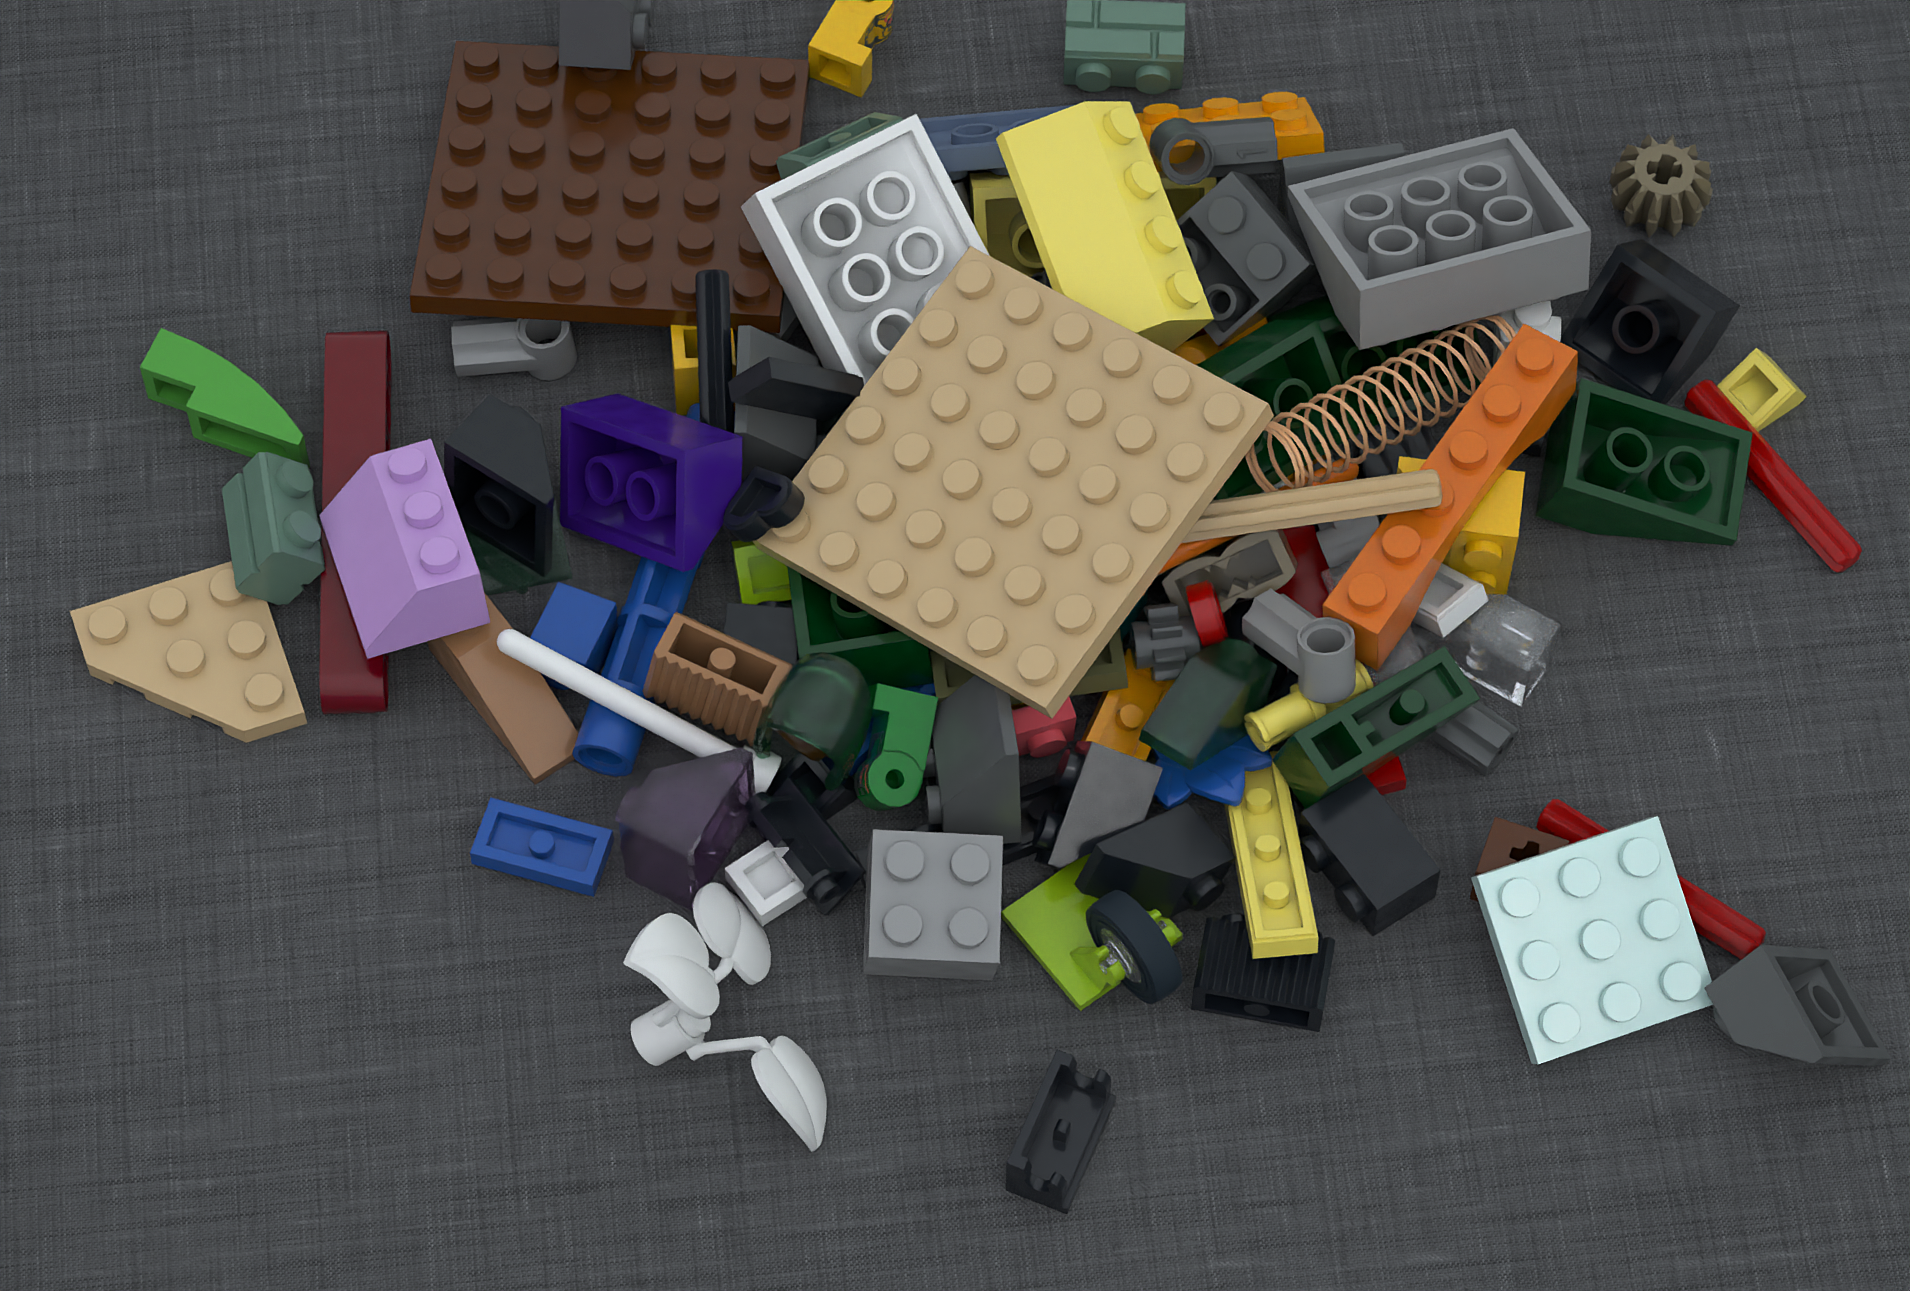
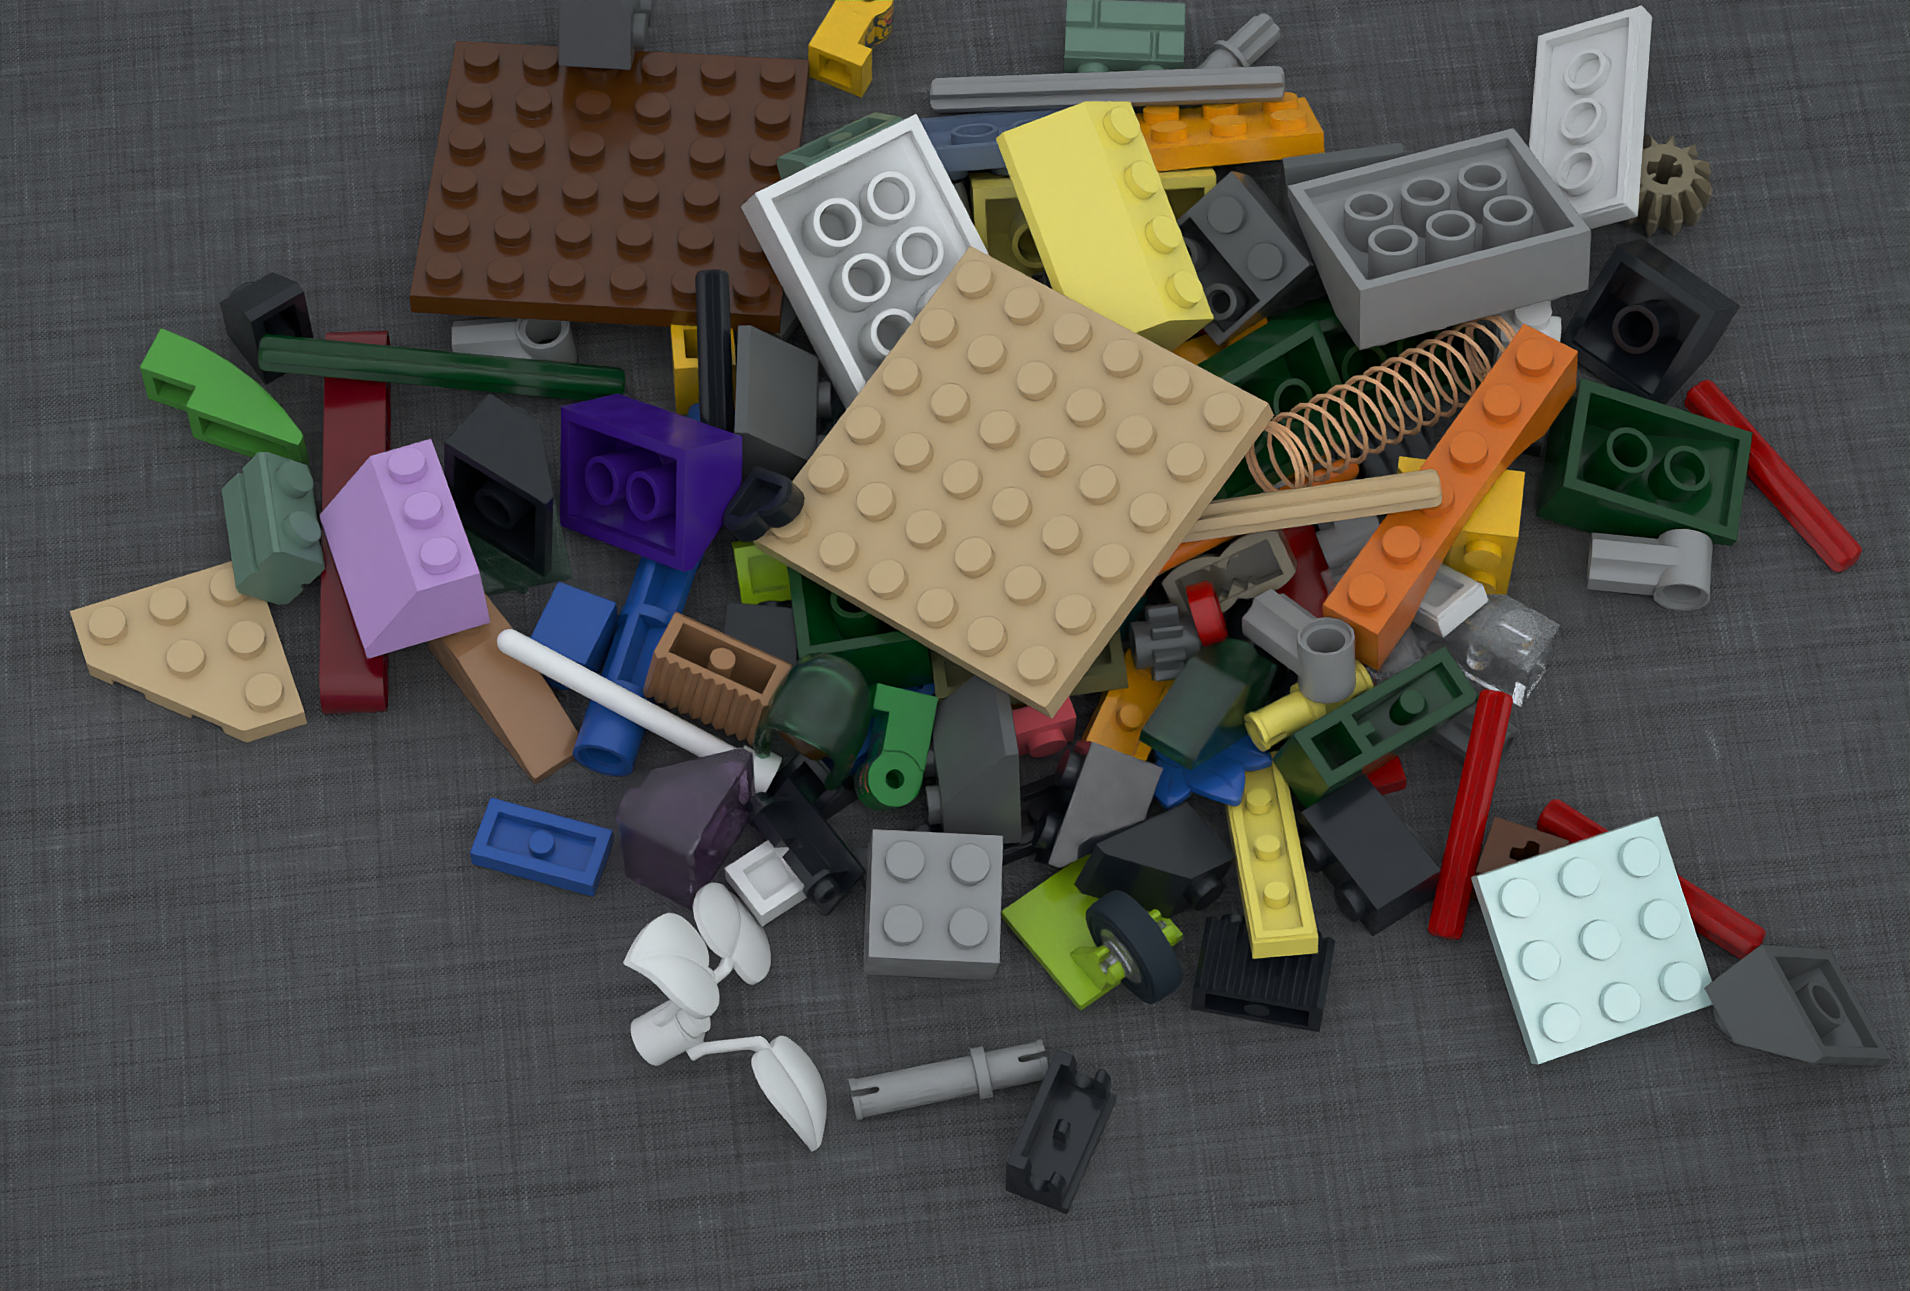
black tile [728,357,864,421] -> none
dark grey piece [1149,117,1278,186] -> none
light yellow slope [1717,348,1807,432] -> none
none -> black slope [220,272,314,385]
none -> dark green axle [258,334,625,401]
none -> light grey pin [848,1039,1048,1120]
none -> light grey axle [930,66,1285,113]
none -> light grey axle [1192,13,1281,108]
none -> red axle [1428,689,1513,940]
none -> white tile [1529,5,1652,229]
none -> light grey piece [1586,529,1713,611]

